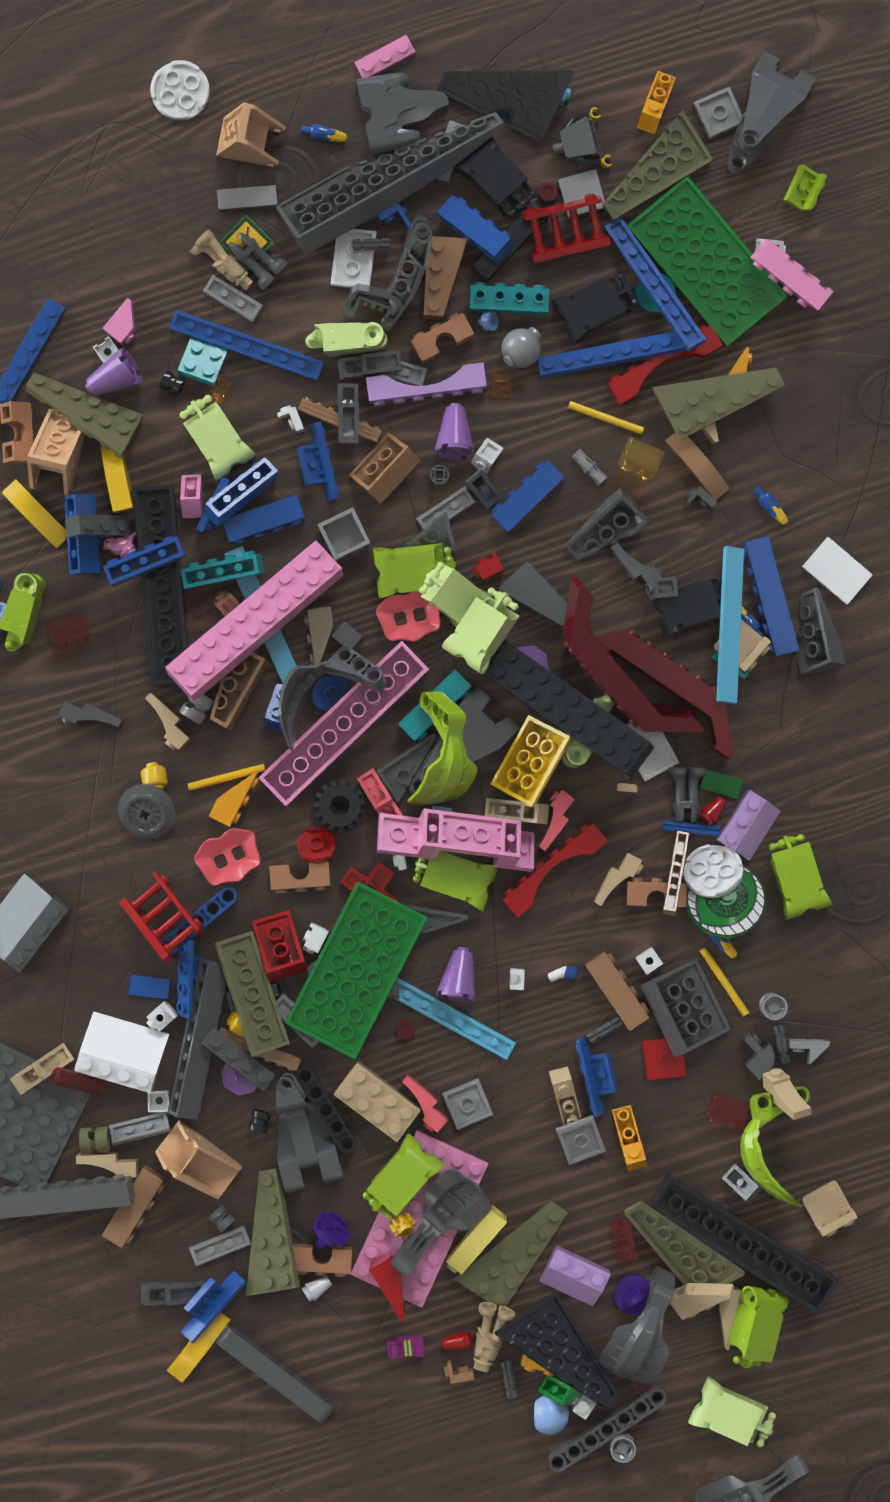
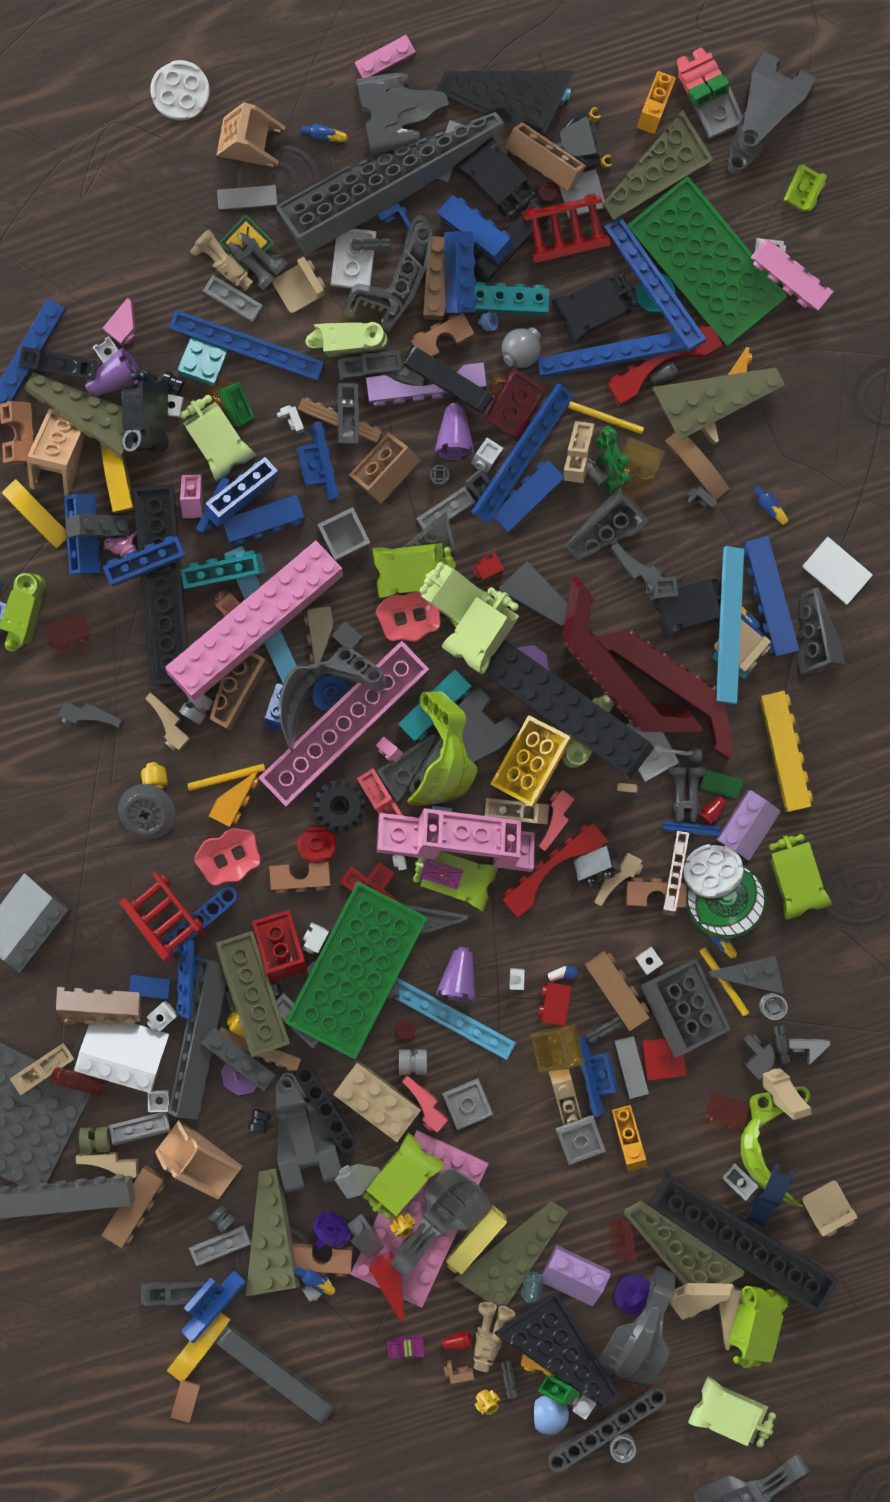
none -> black slope [19,346,98,381]
none -> medium nougat wedge [56,987,142,1025]
none -> black piece [121,370,169,452]
none -> white piece [168,394,184,418]
none -> nougat slope [171,1380,200,1423]
none -> green slope [218,382,255,426]
none -> tan bracket [272,257,326,313]
none -> blue piece [294,1267,335,1295]
none -> light grey slope [335,1164,380,1199]
none -> dark grey slope [347,1213,385,1258]
none -> bright pink piece [376,736,404,763]
none -> light grey wheel [399,1049,427,1075]
none -> black beam [401,345,494,414]
none -> magenta tile [419,859,463,889]
none -> blue brick [444,231,476,313]
none -> blue plate [471,384,574,524]
none -> yellow gear [474,1390,500,1415]
none -> dark red tile [484,368,546,440]
none -> medium nougat brick [505,122,586,191]
none -> clear light blue brick [521,1271,543,1303]
none -> clear yellow piece [530,1024,584,1072]
none -> red brick [538,981,571,1026]
none -> tan slope [564,421,595,483]
none -> brick [574,846,621,886]
none -> green plant [596,426,630,495]
none -> light grey tile [614,1036,649,1099]
none -> dark grey cone [649,361,680,385]
none -> hinge [654,745,702,763]
none -> hips [677,47,729,109]
none -> dark grey wing [708,956,784,994]
none -> dark blue piece [746,1163,794,1227]
none -> yellow brick [759,691,813,812]

